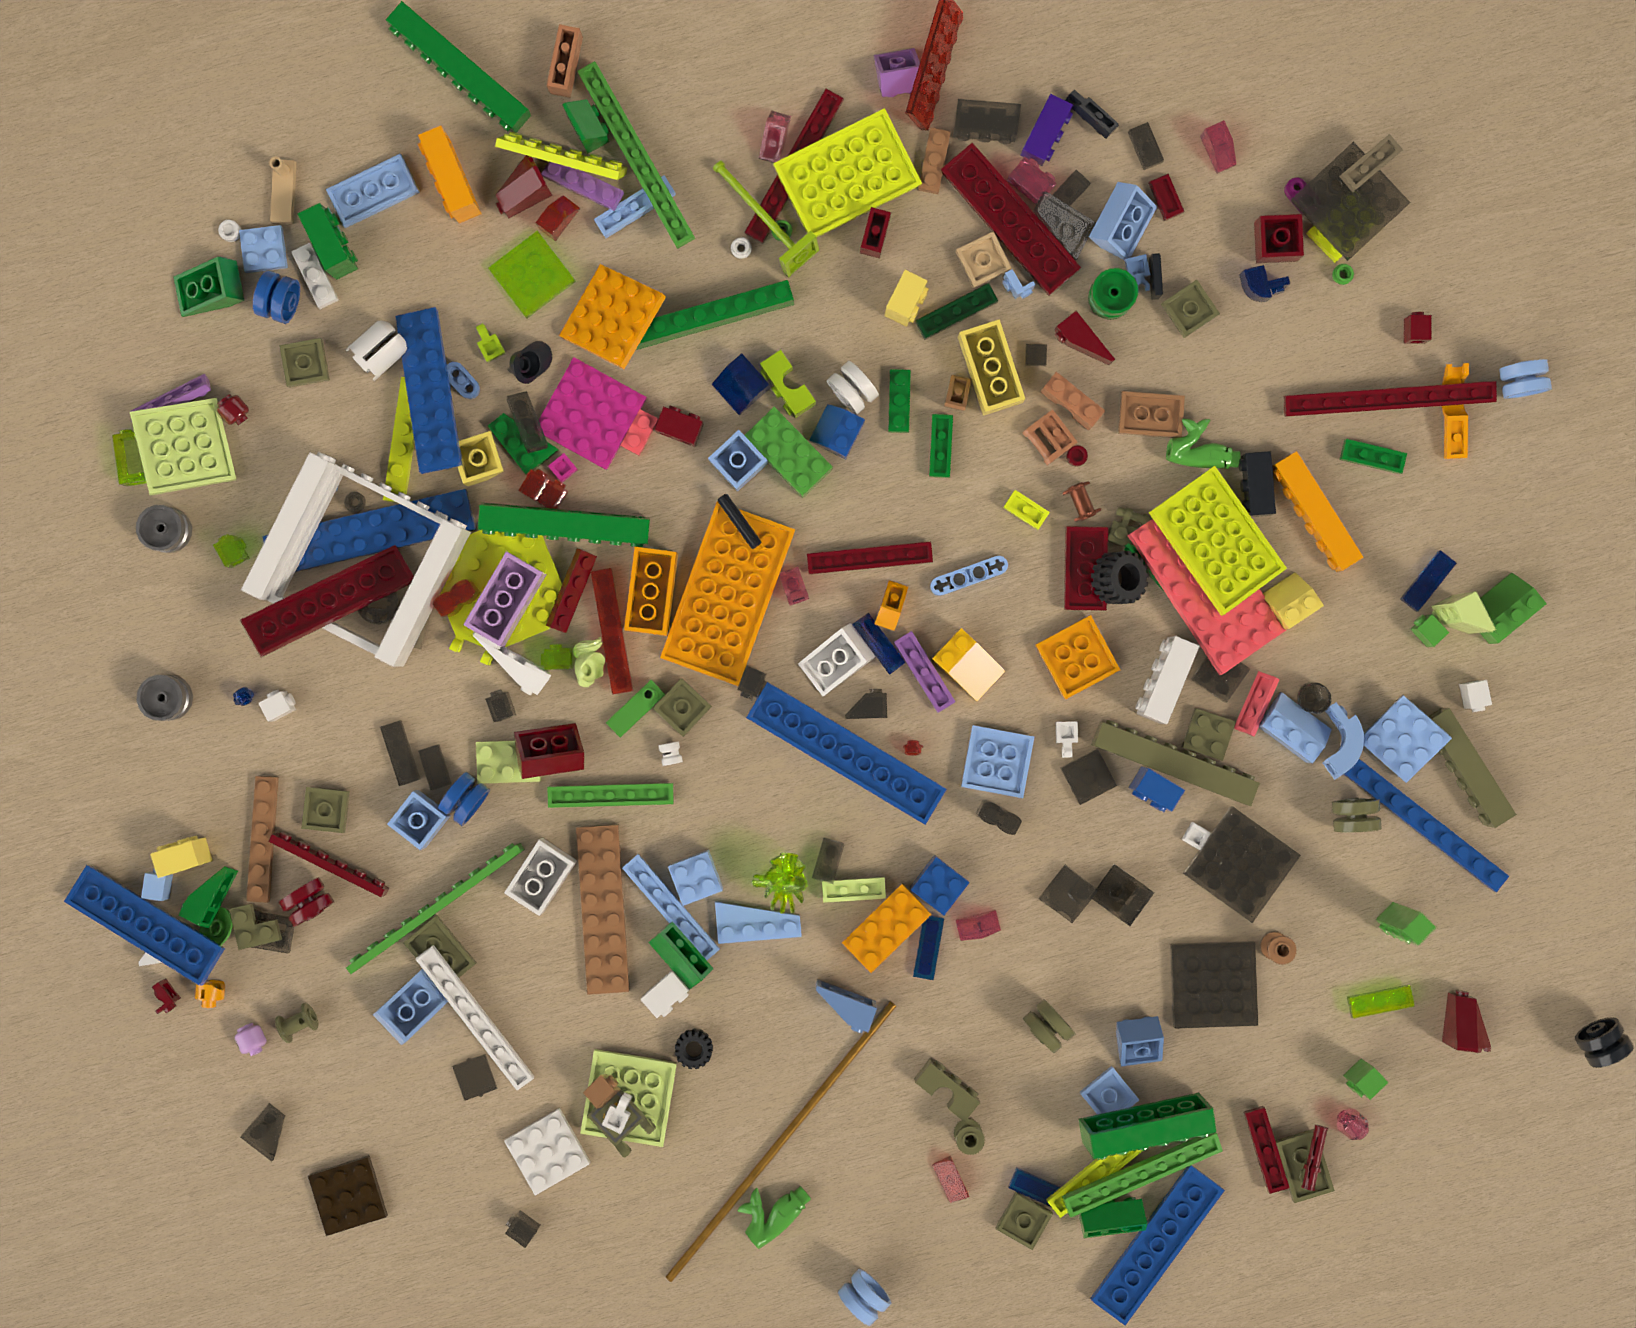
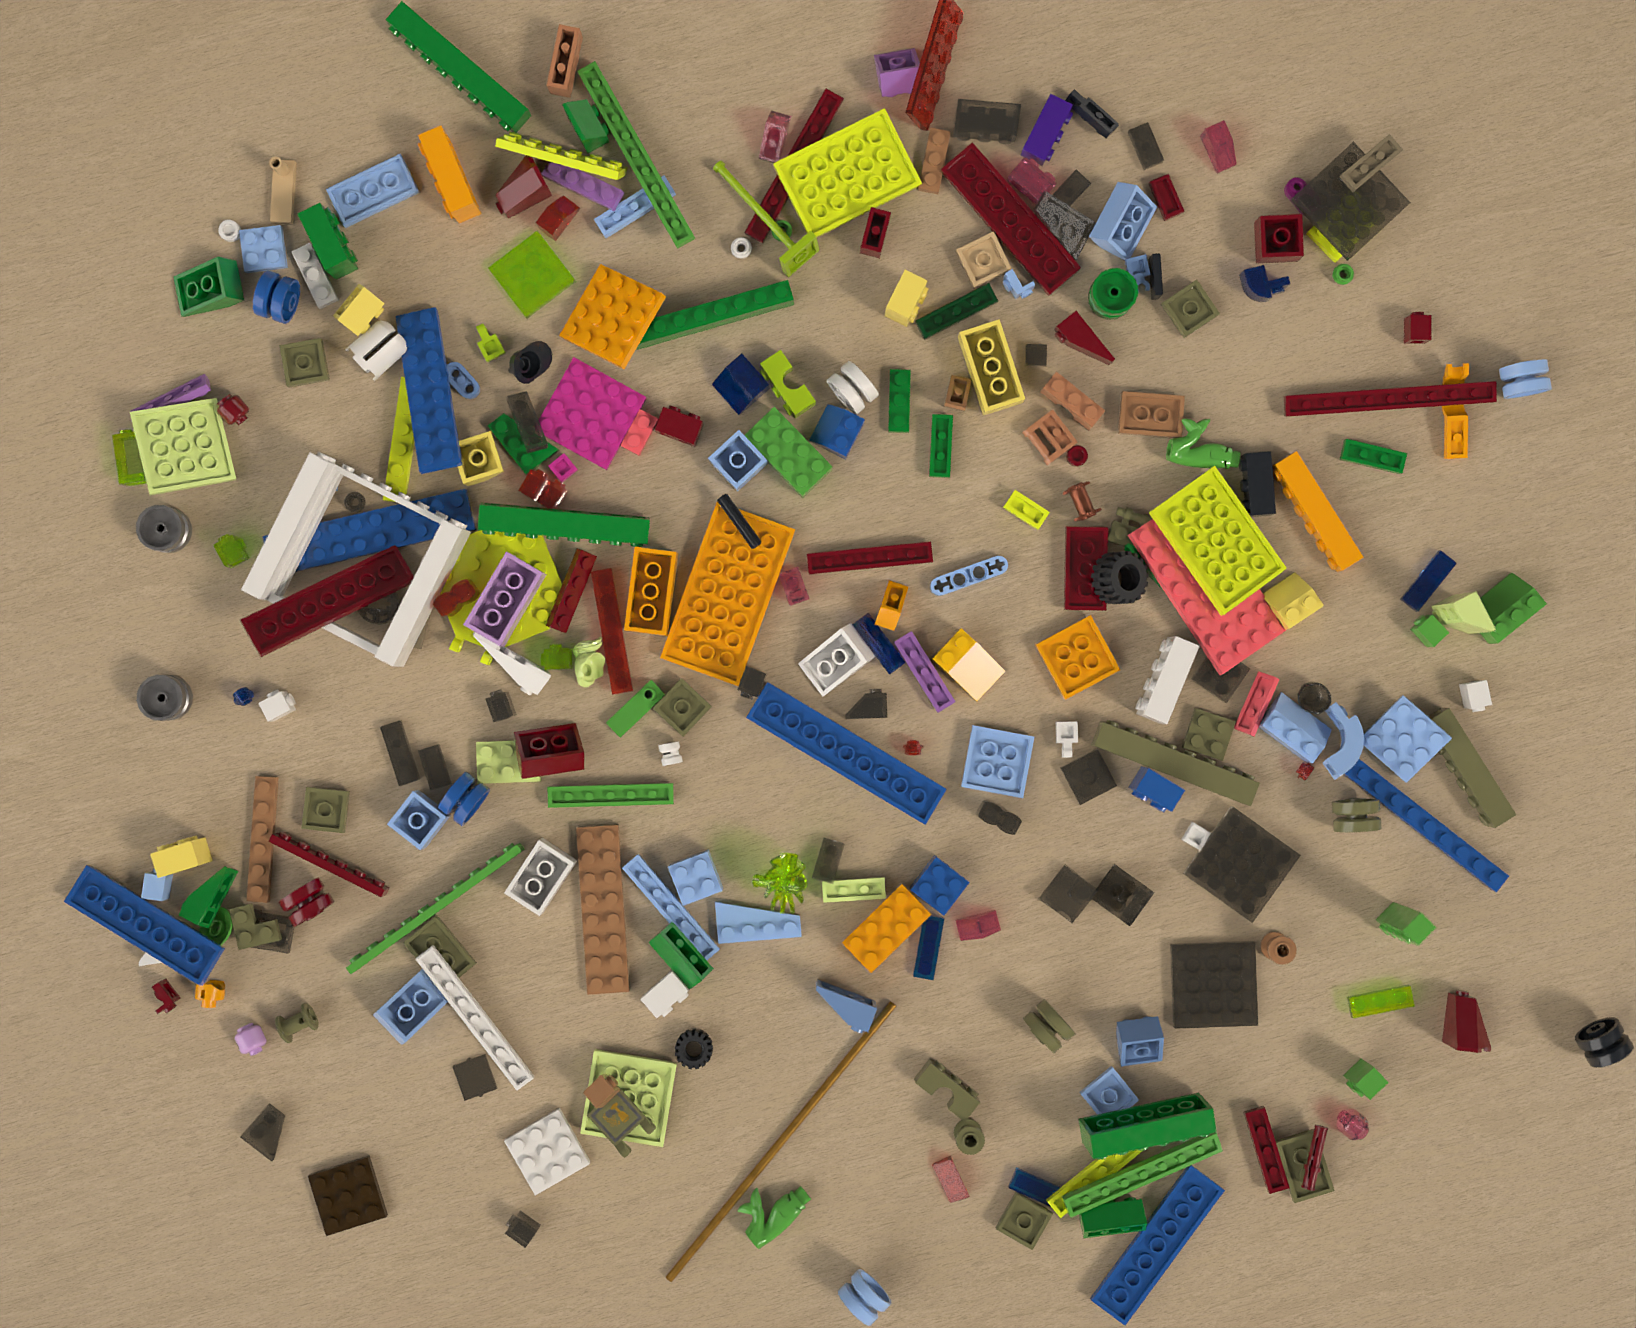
white plate [602,1092,632,1134] -> none
none -> light yellow brick [333,284,385,336]
none -> clear red plate [1296,762,1315,781]

